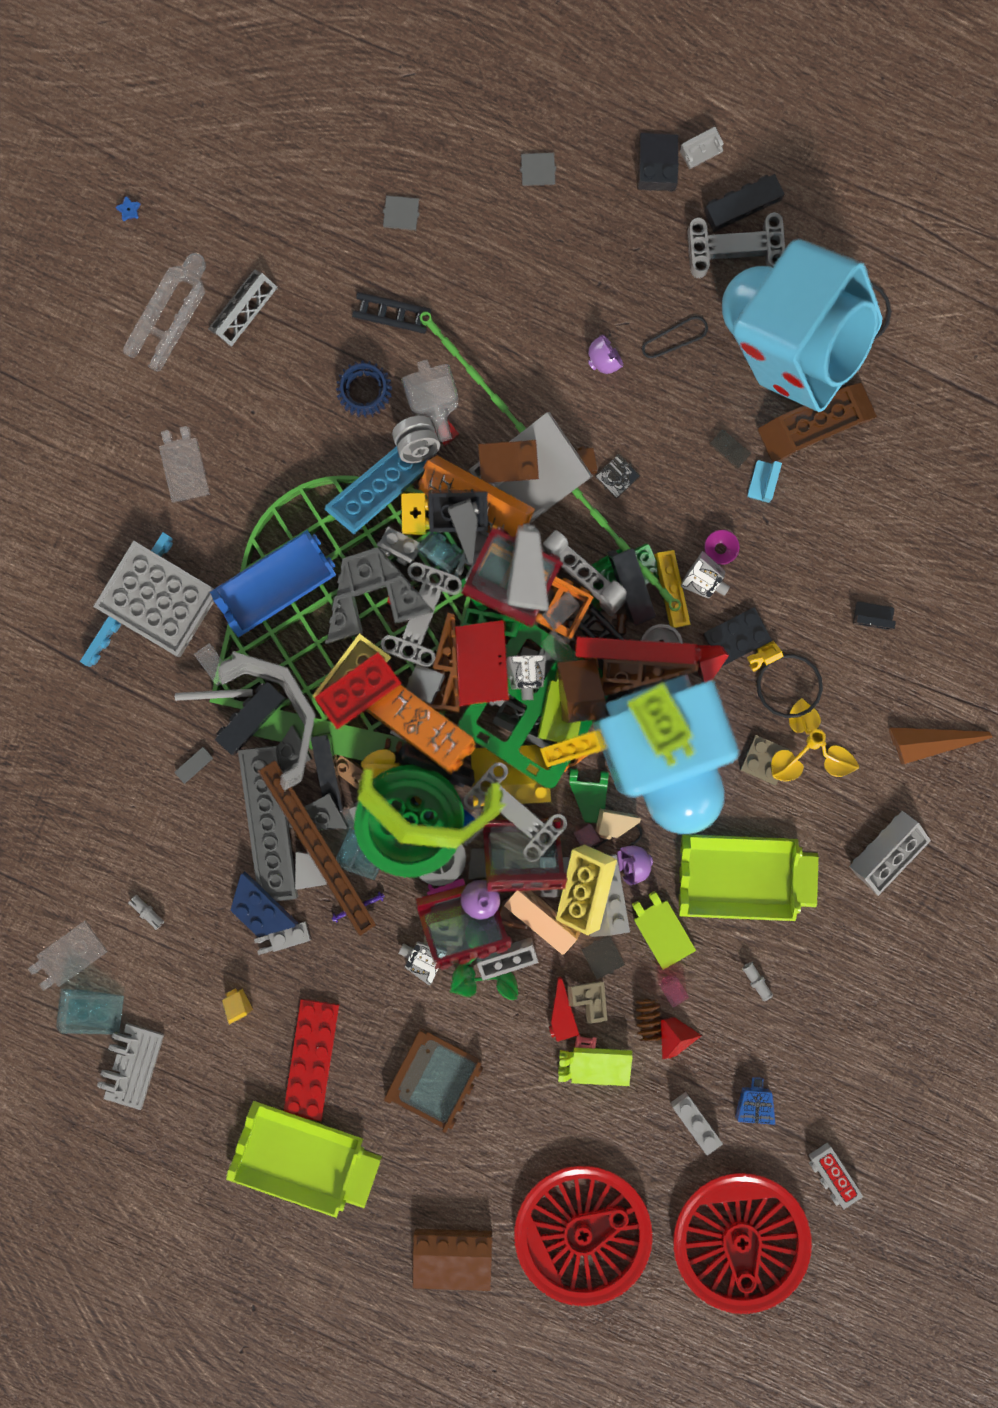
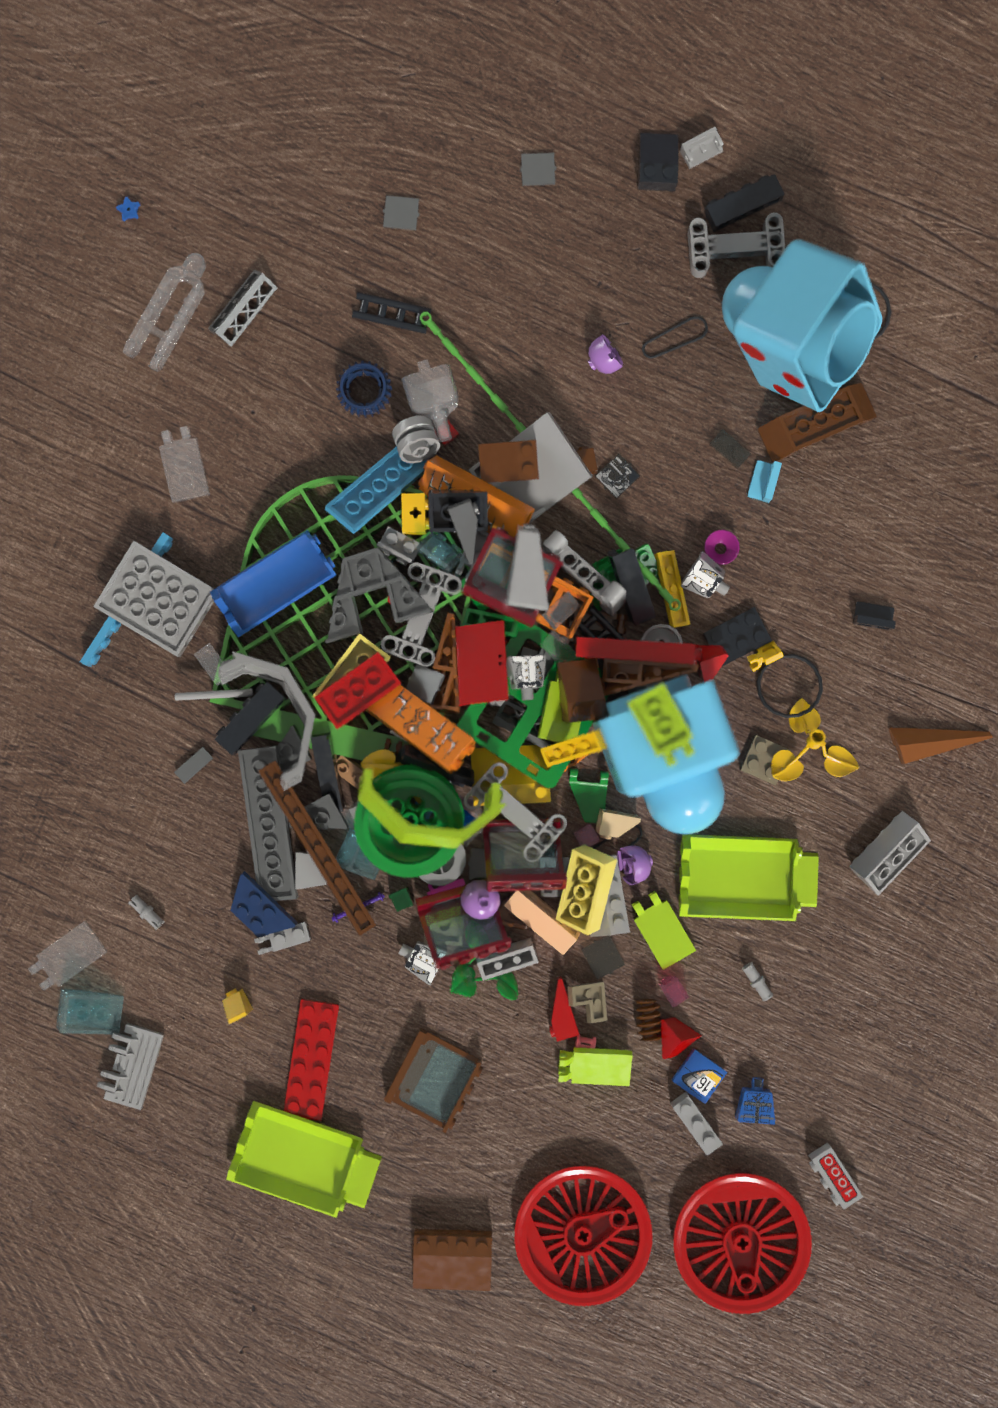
none -> dark green panel [388,886,415,912]
none -> blue slope [672,1048,727,1104]

